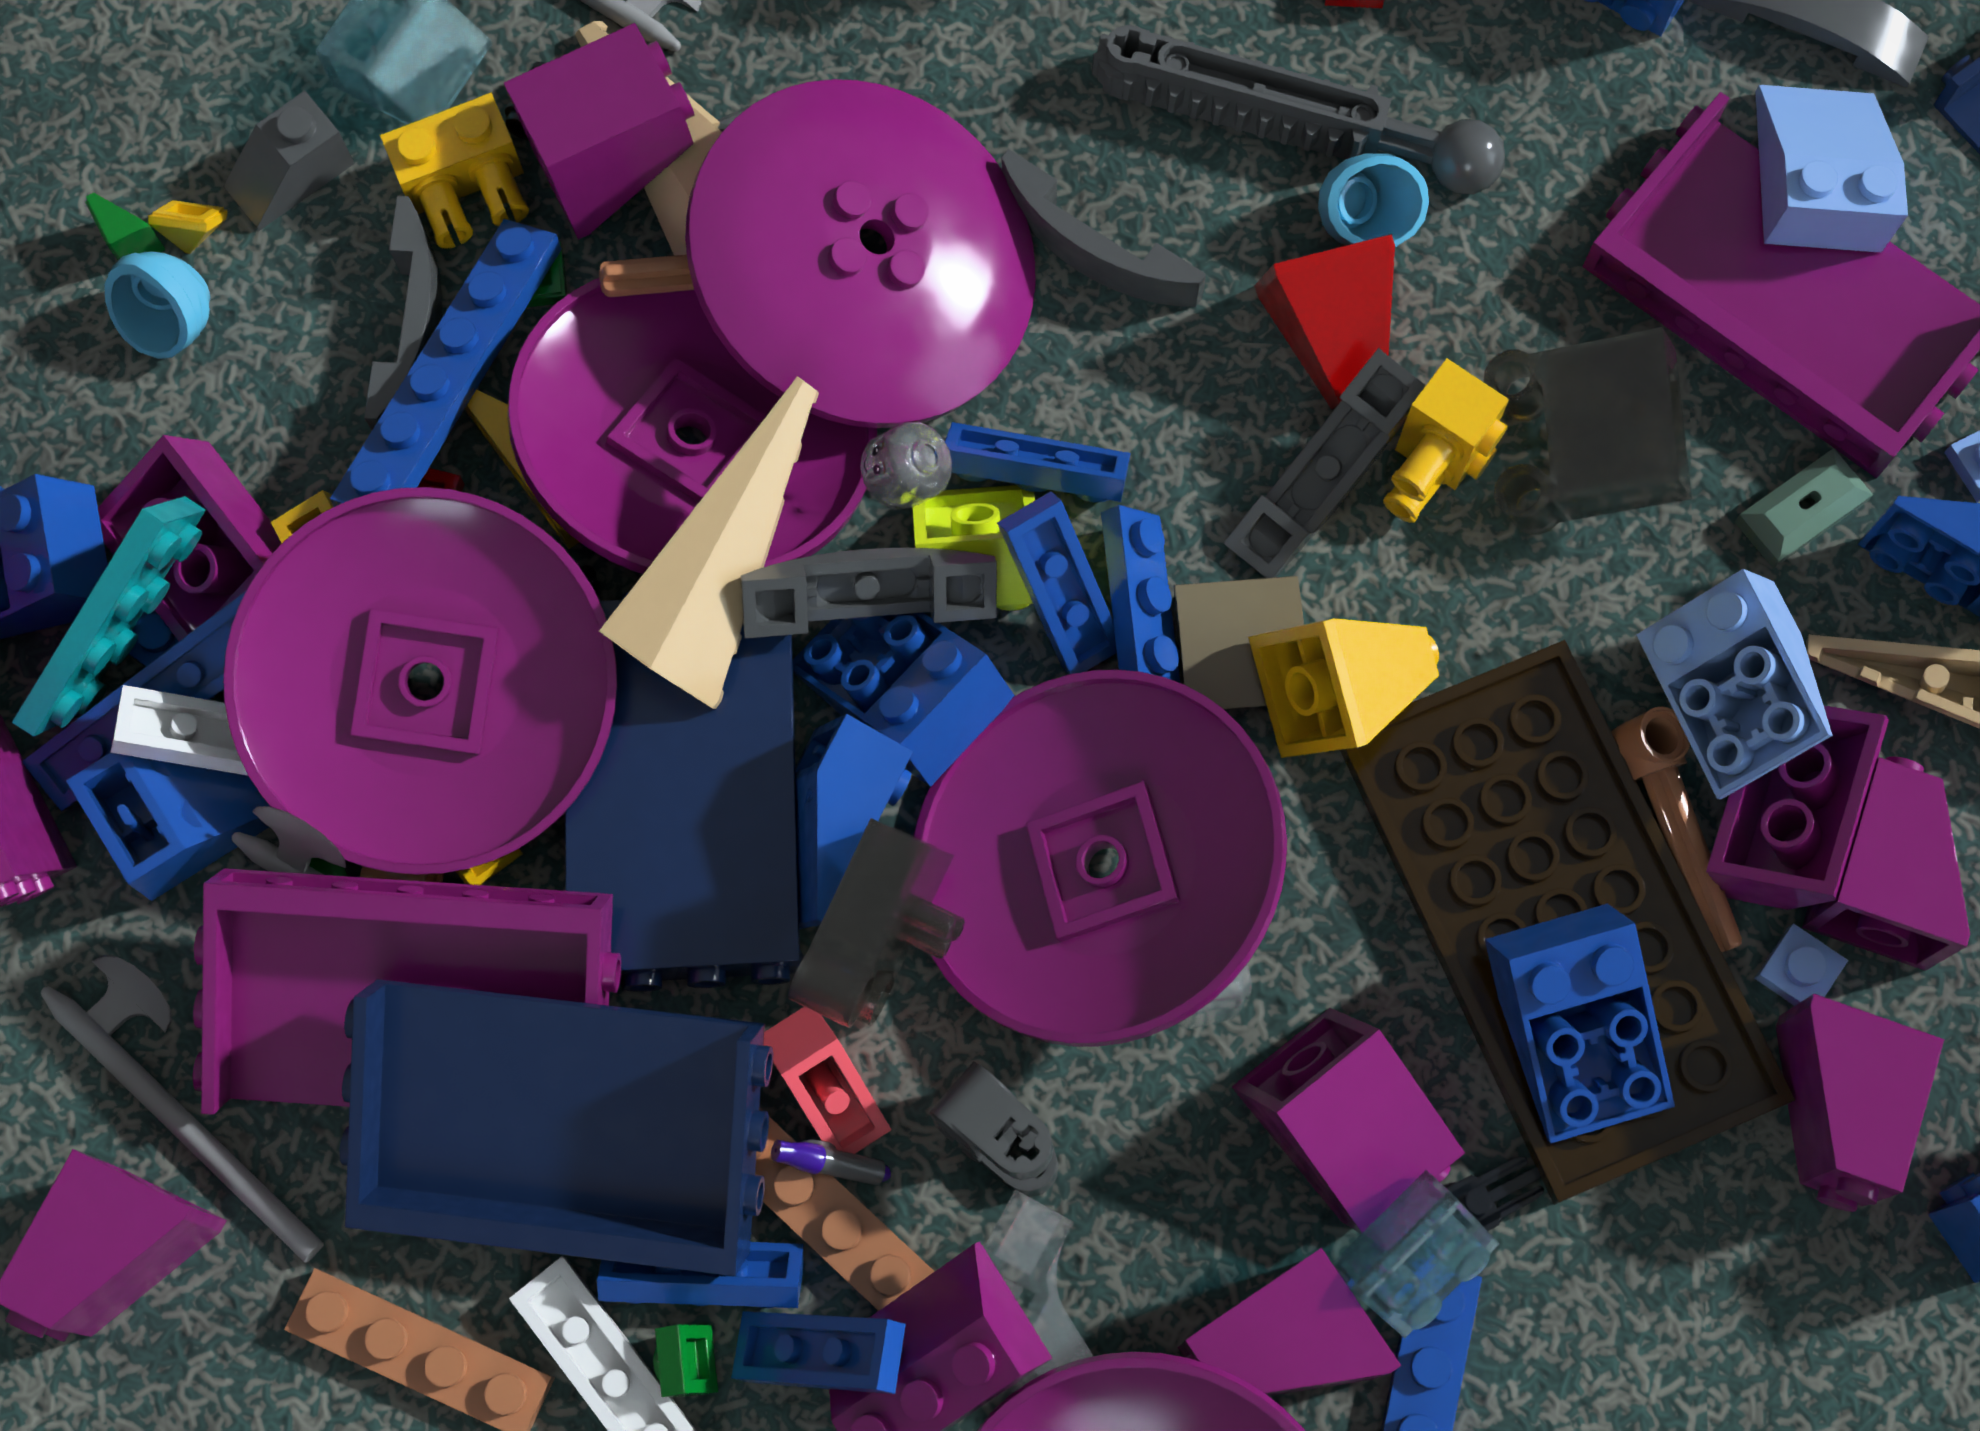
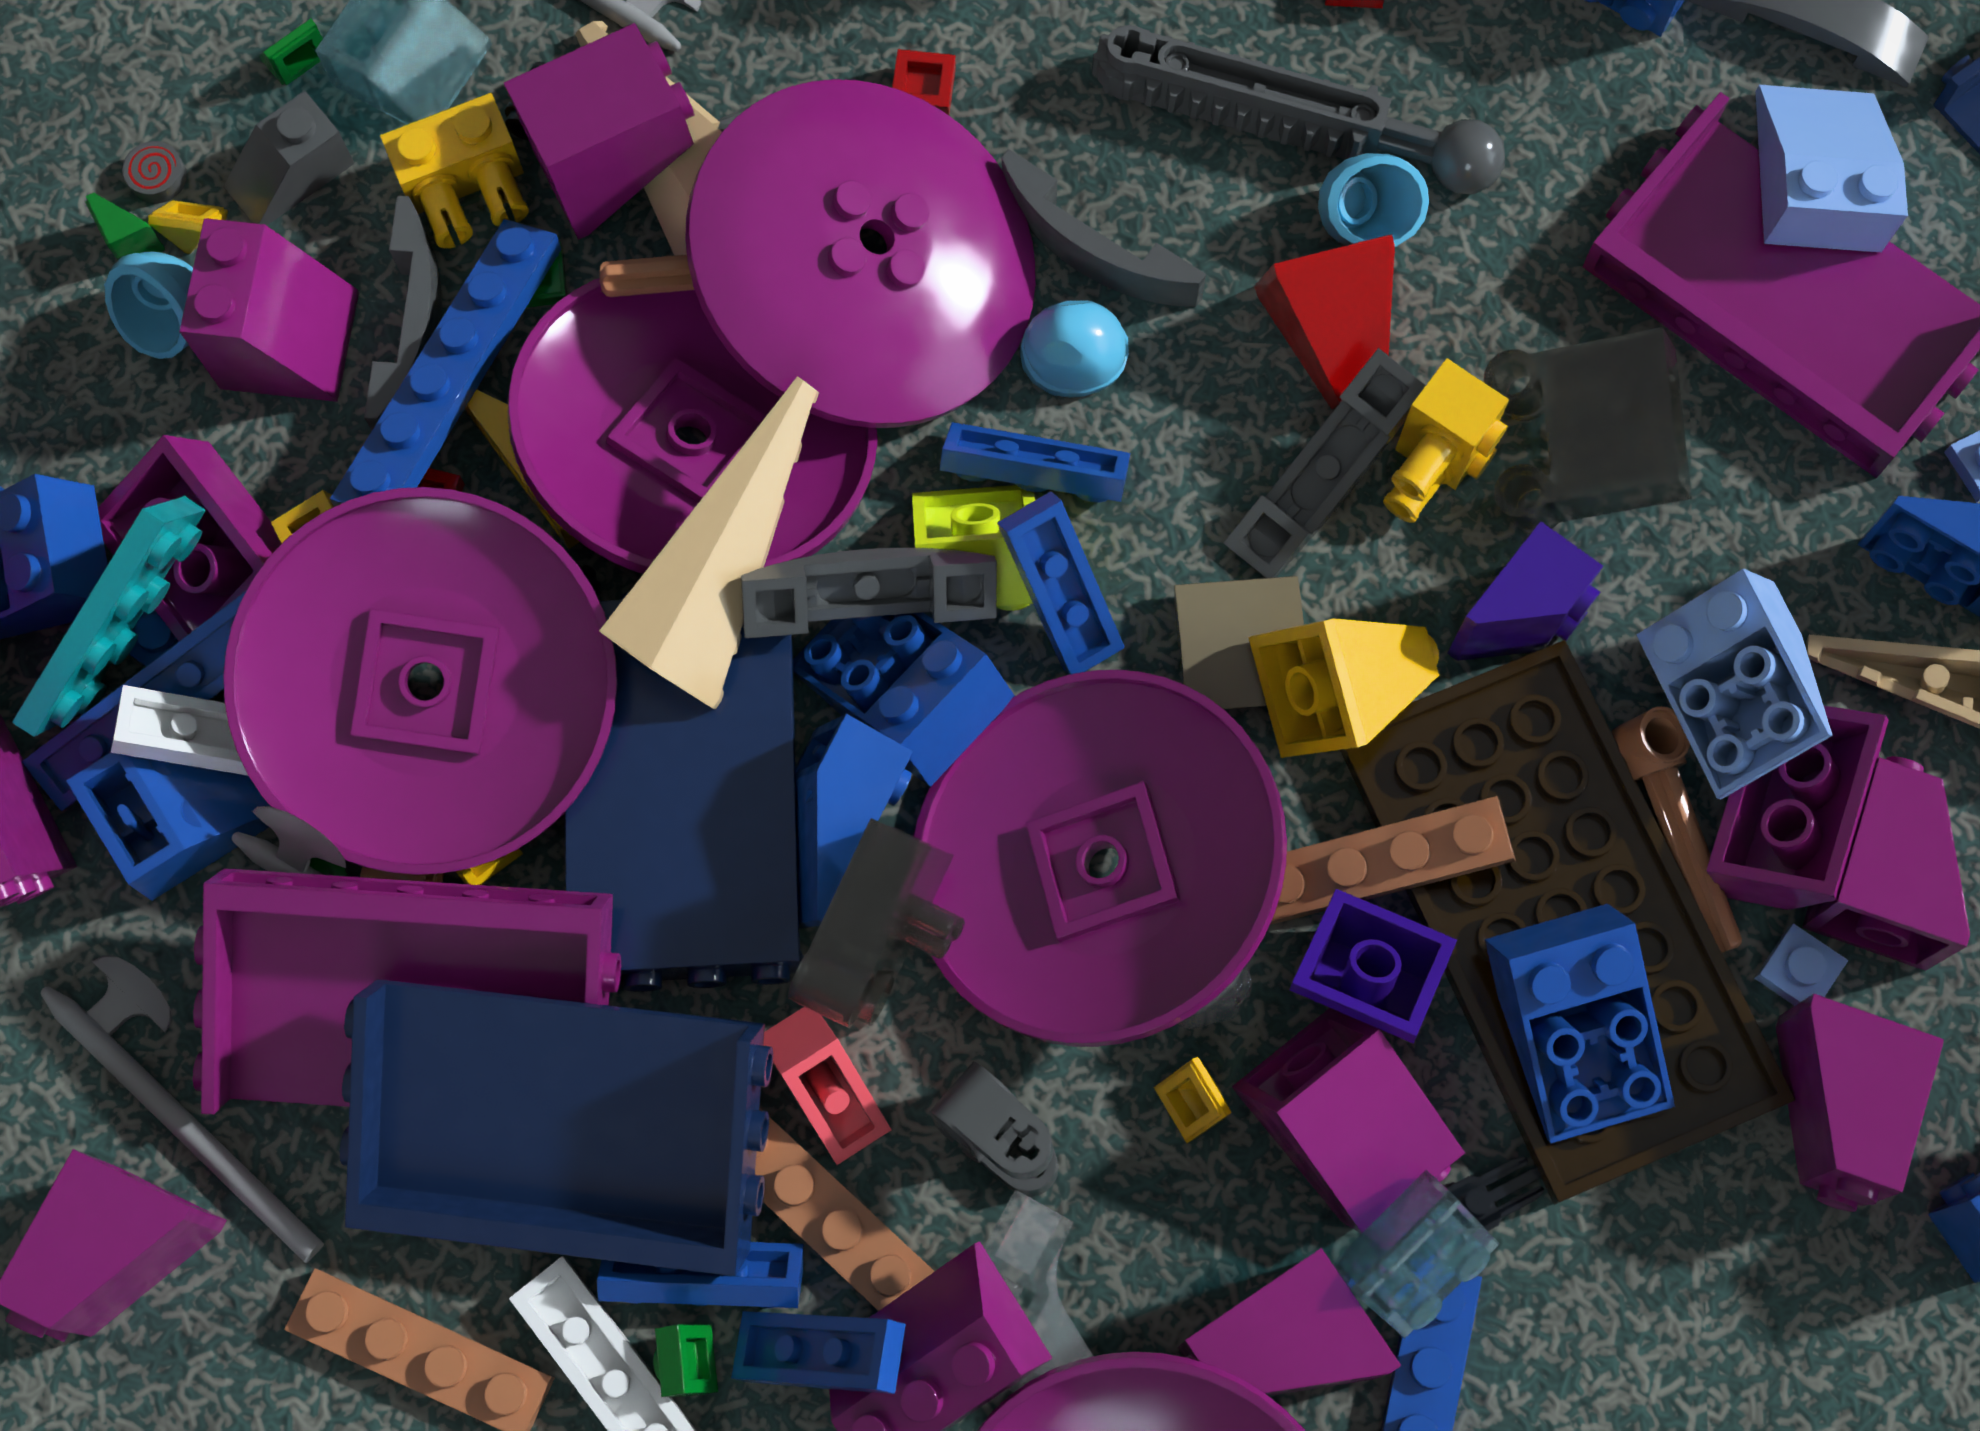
piece [771,1140,891,1186] -> none
clear head [860,422,953,510] -> none
blue plate [1101,505,1180,683] -> none
sand green piece [1734,448,1873,568] -> none
none -> dark grey tile [122,141,187,203]
none -> magenta slope [179,218,359,402]
none -> green slope [259,18,329,86]
none -> red plate [892,49,956,115]
none -> medium azure hat [1020,301,1129,398]
none -> yellow slope [1153,1057,1232,1143]
none -> nougat plate [1270,796,1516,925]
none -> dark purple slope [1290,889,1457,1044]
none -> dark purple slope [1447,521,1603,661]

